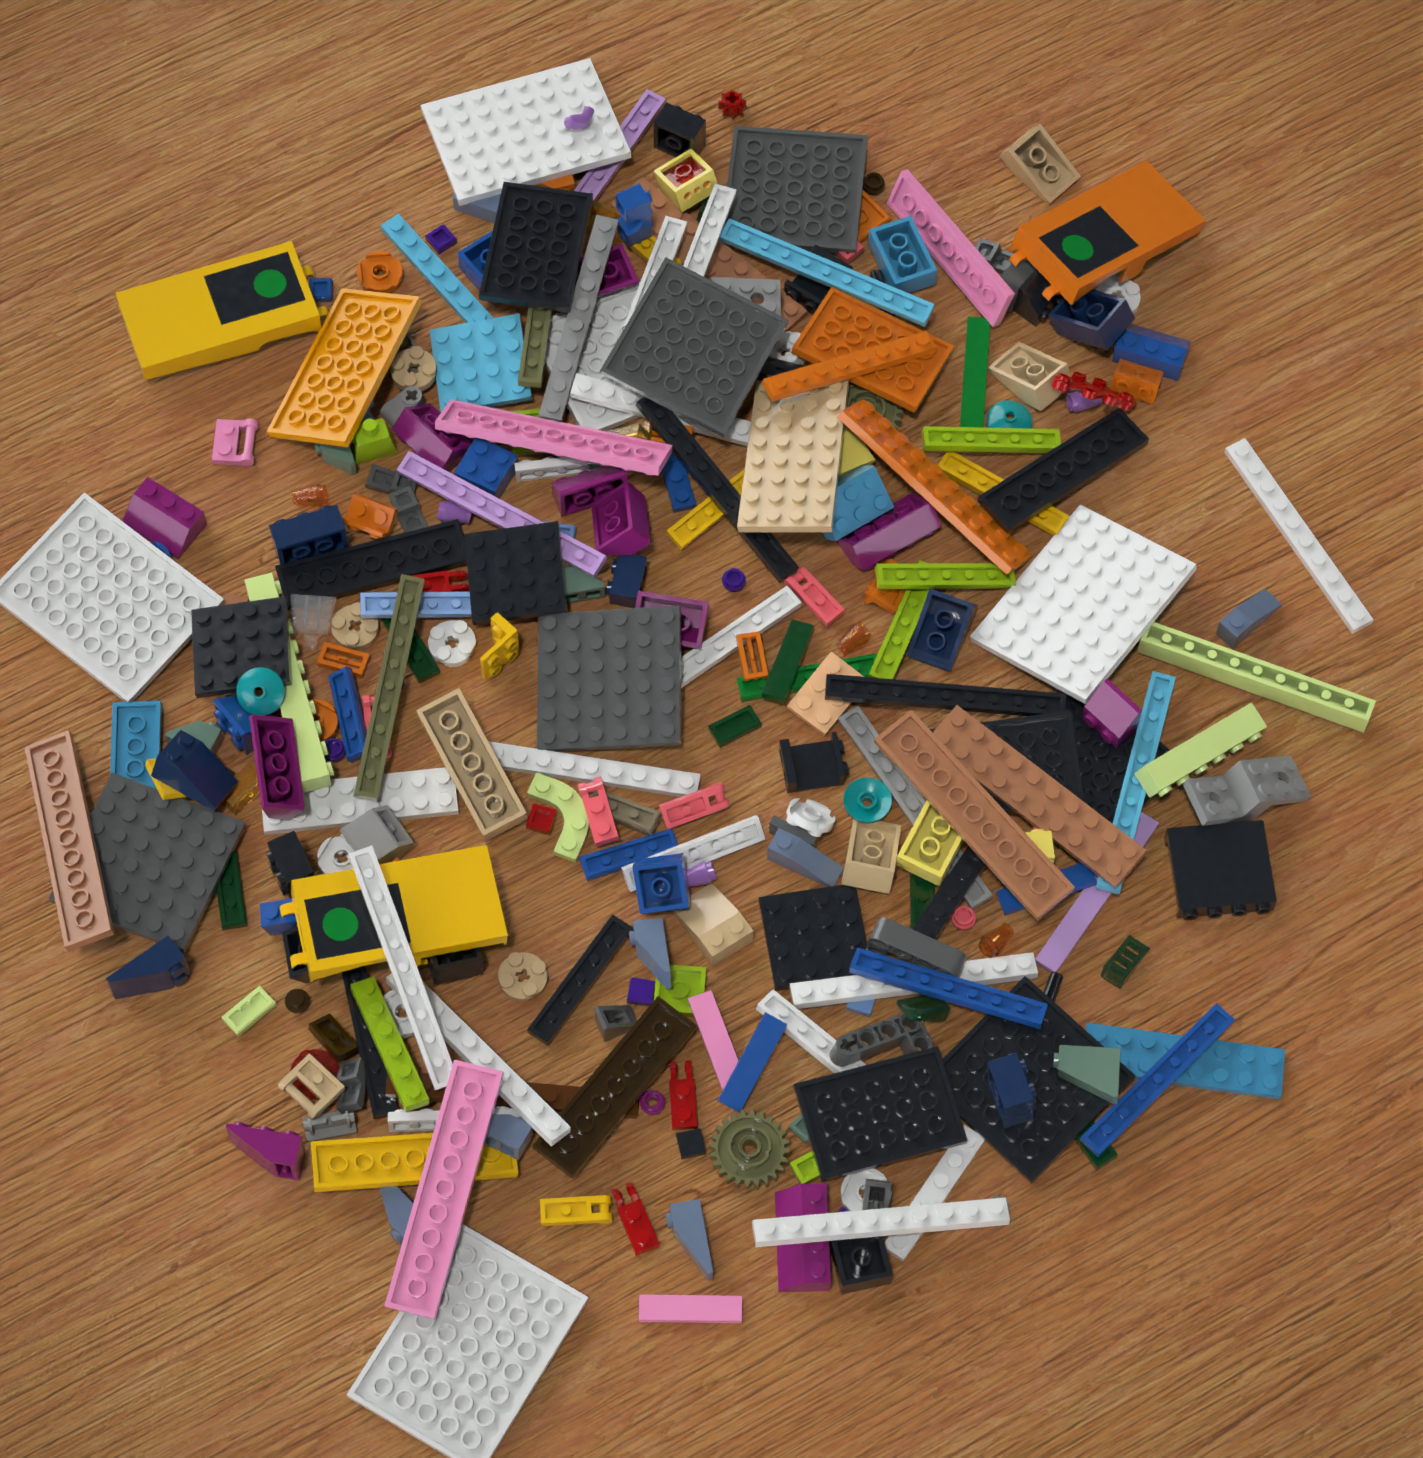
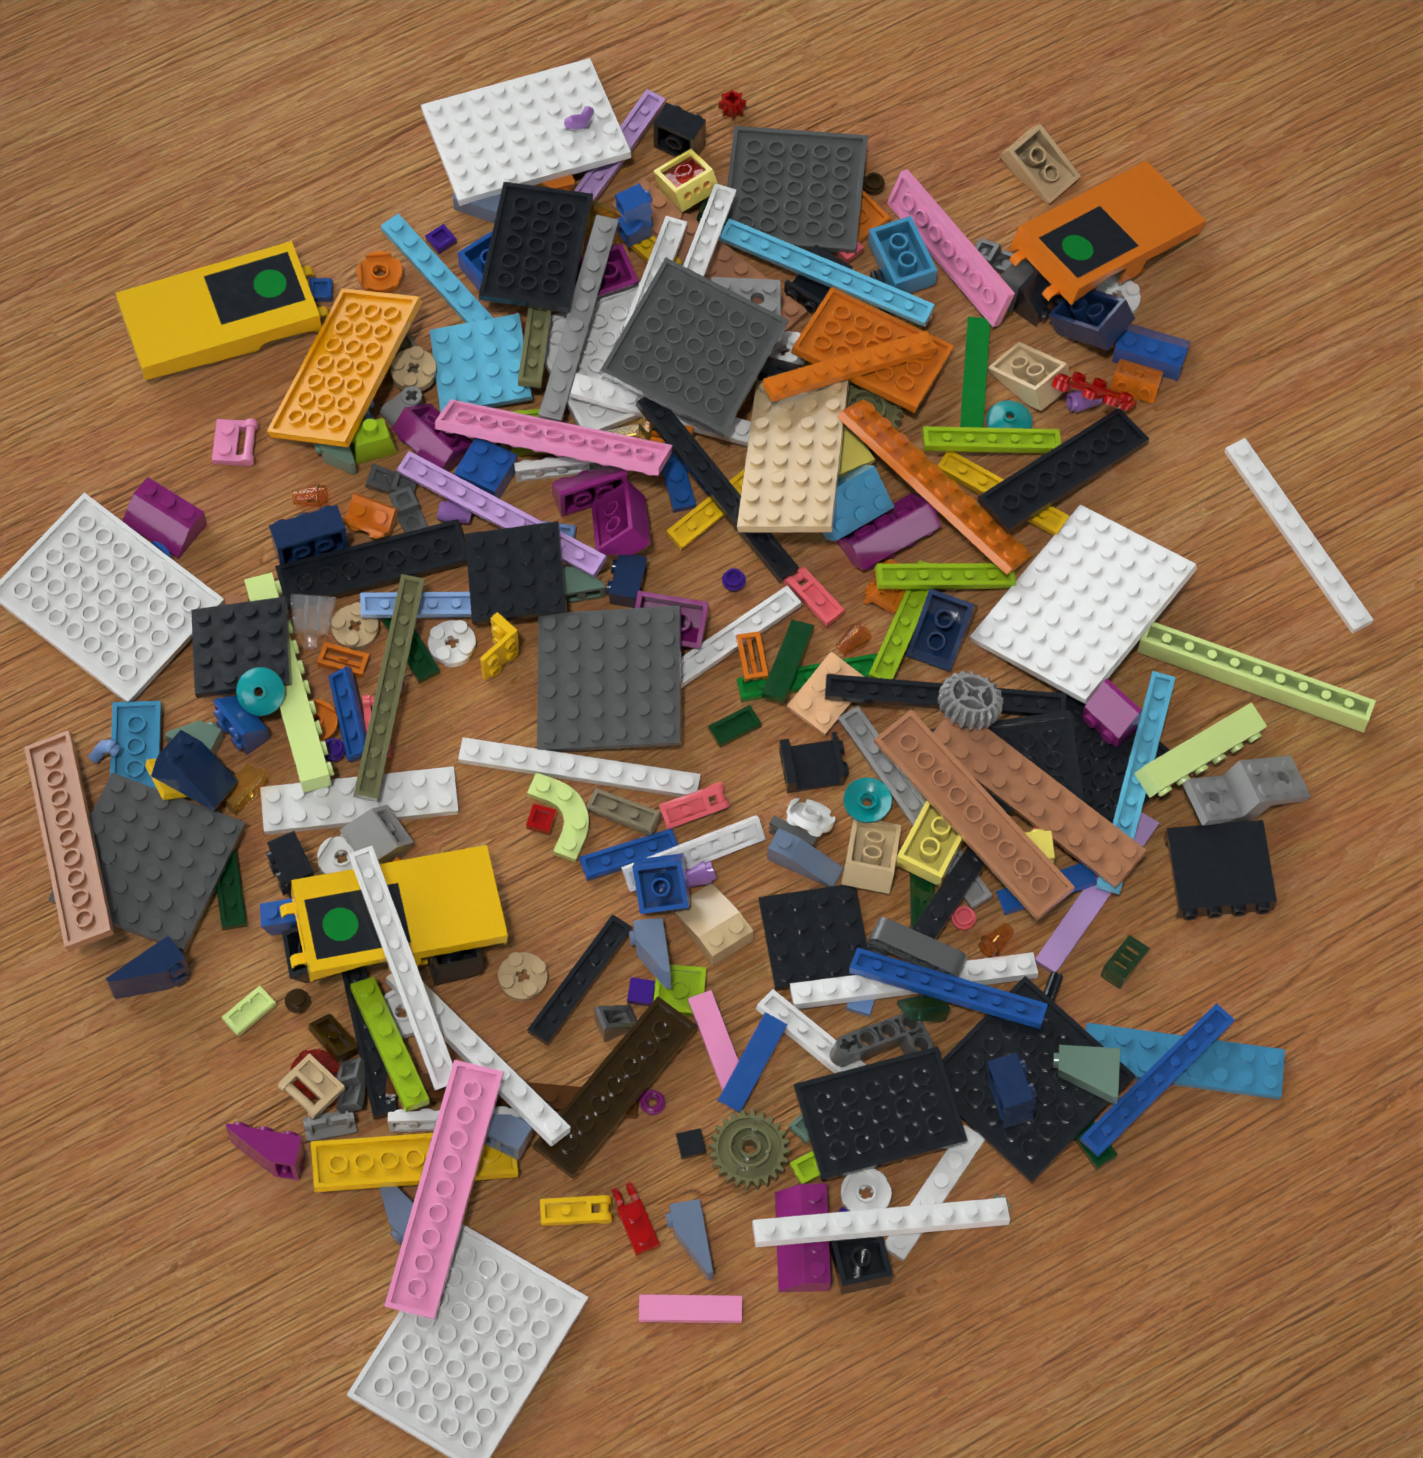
magenta slope [249,714,305,820] -> none
red hinge [411,570,469,592] -> none
tan brick [416,688,528,842] -> none
coral plate [578,777,620,847] -> none
red hinge [669,1060,697,1130] -> none
flat silver slope [862,1179,892,1210] -> none
sand blue slope [1216,589,1282,649] -> none
none -> medium blue arm [88,739,121,763]
none -> light grey gear [938,670,1004,731]

